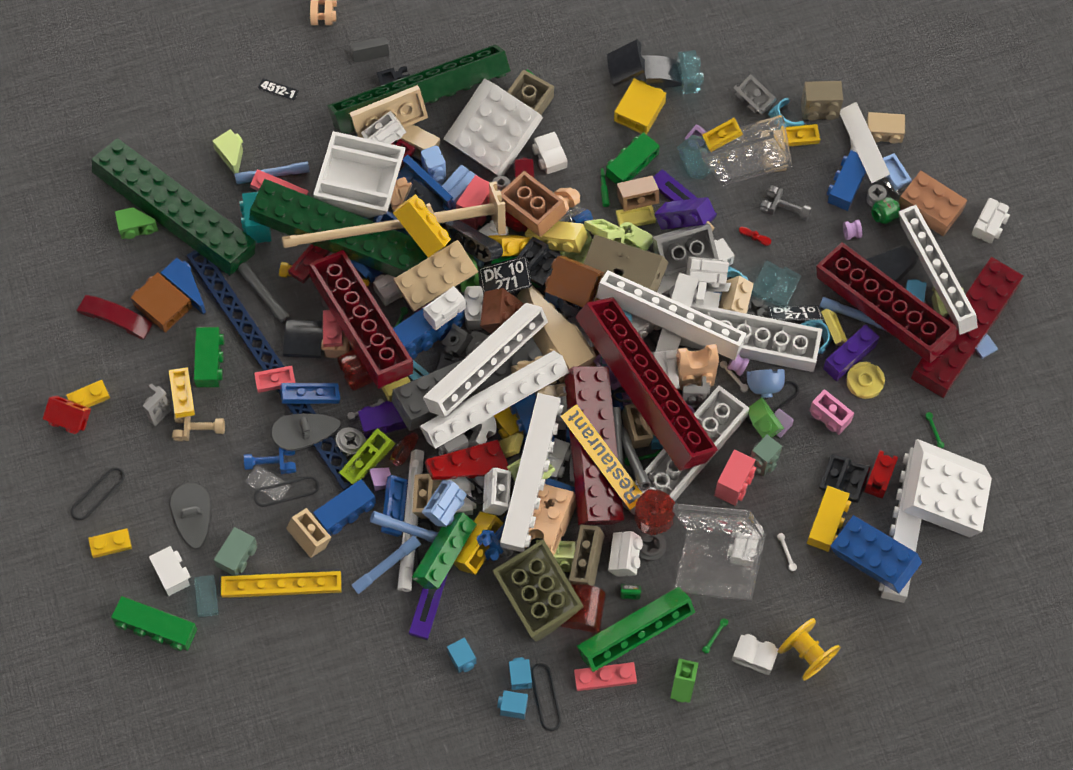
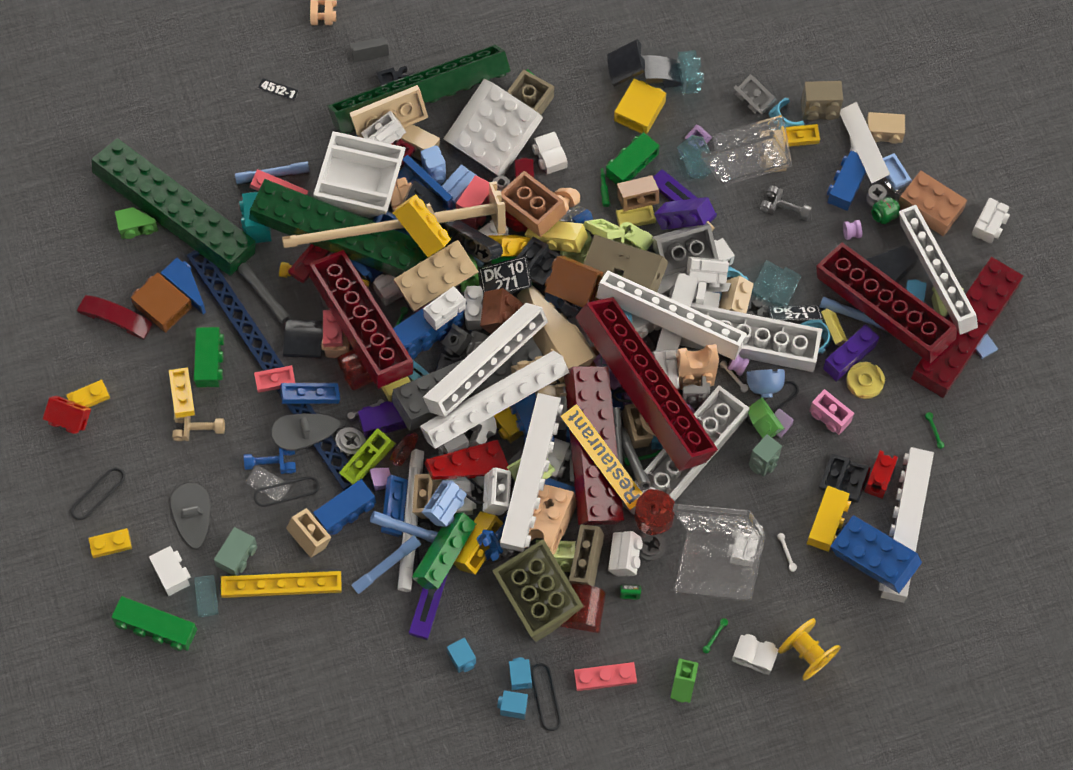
light grey bracket [143,384,171,426] -> none
yellowish green slope [213,129,243,174] -> none
light yellow tile [499,433,524,458] -> none
green brick [577,587,696,672] -> none
yellow plate [702,118,743,152] -> none
coral brick [714,449,757,506] -> none
red piece [739,227,771,246] -> none
white slope [902,439,992,537] -> none

